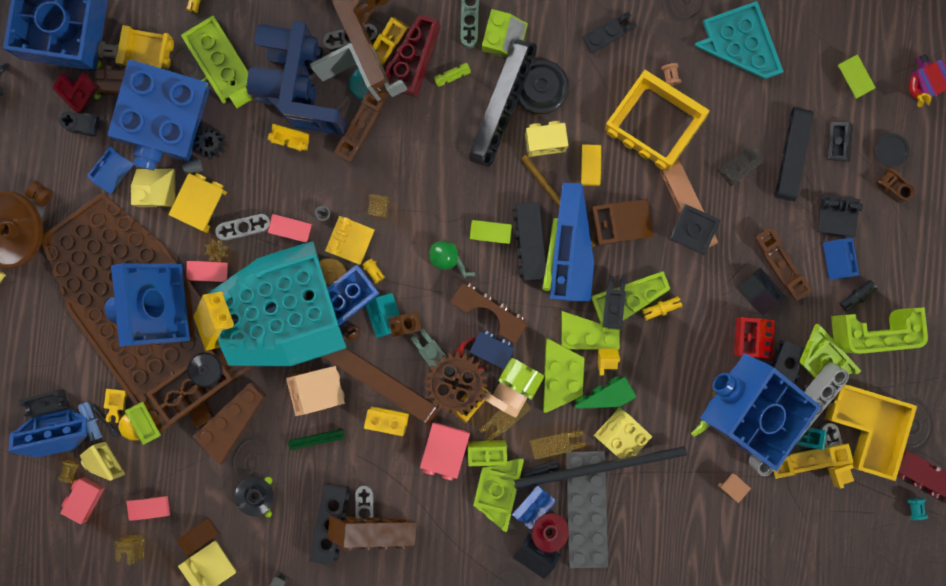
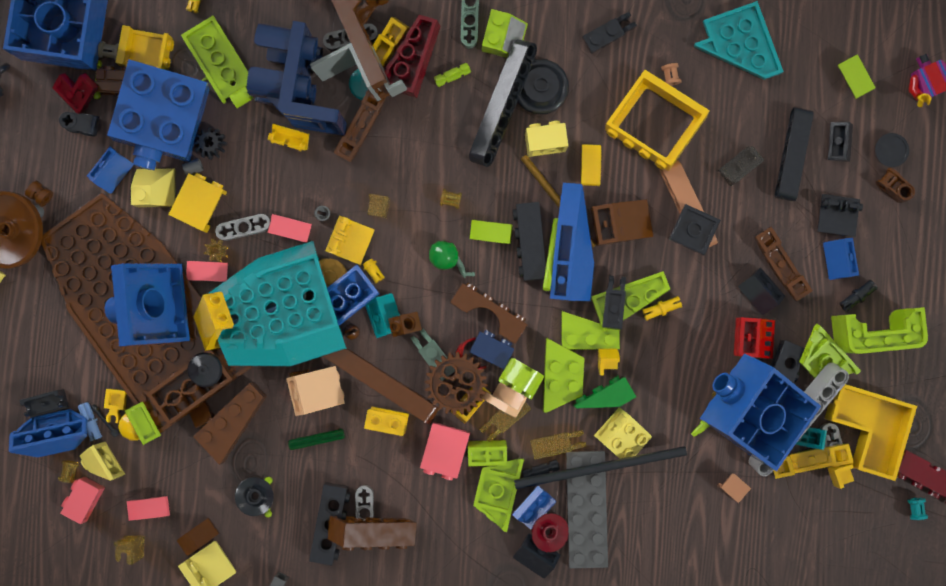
none -> clear yellow bush [440,189,462,210]

